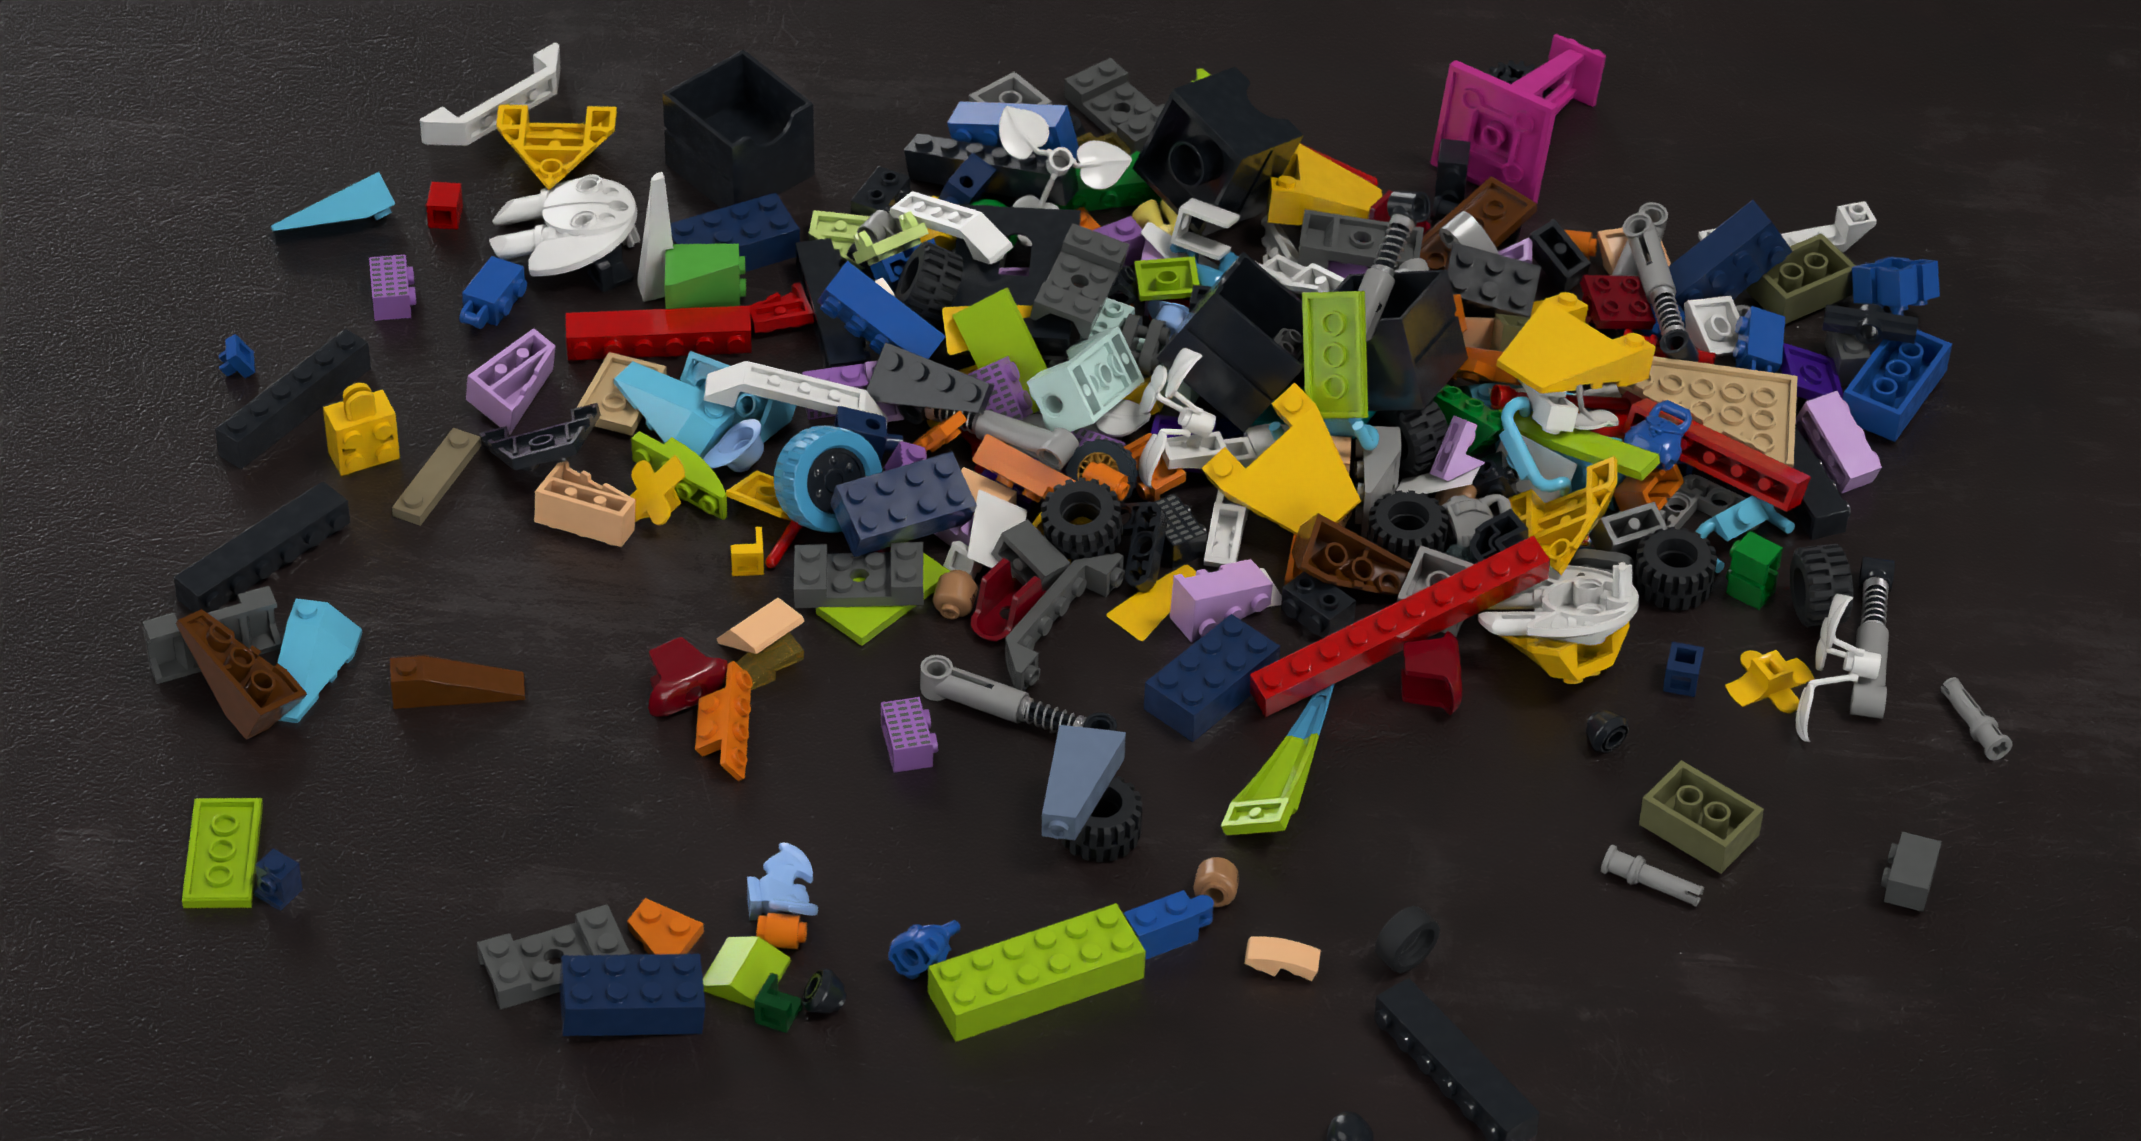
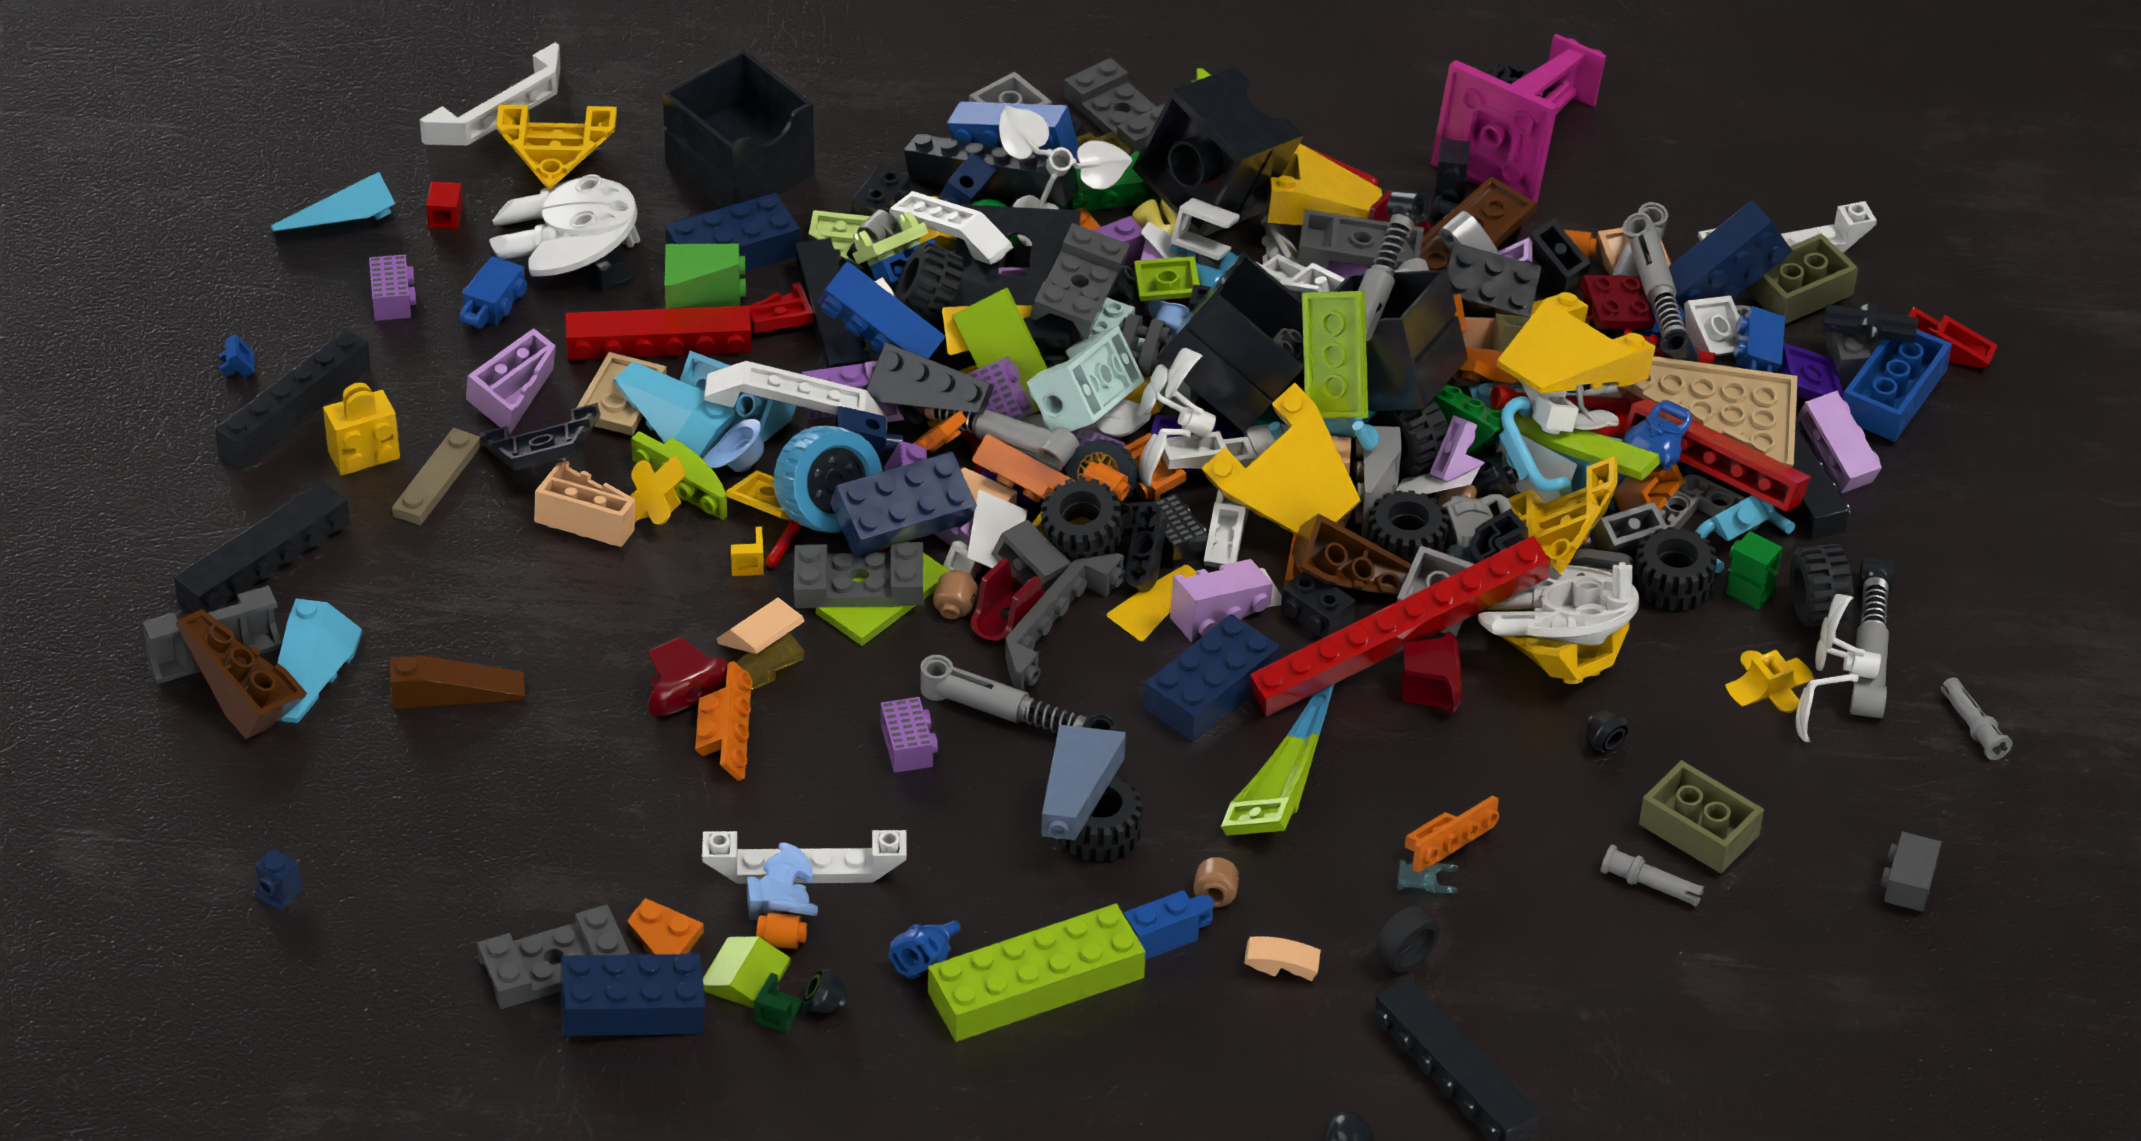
lime tile [182,798,263,908] -> none
white wedge [637,172,673,302] -> none
dark blue brick [1663,642,1704,697] -> none
blue brick [1852,257,1940,316] -> none
none -> white slope [702,830,906,884]
none -> clear light blue piece [1397,860,1458,893]
none -> orange bracket [1405,796,1499,873]
none -> red slope [1907,307,1998,368]

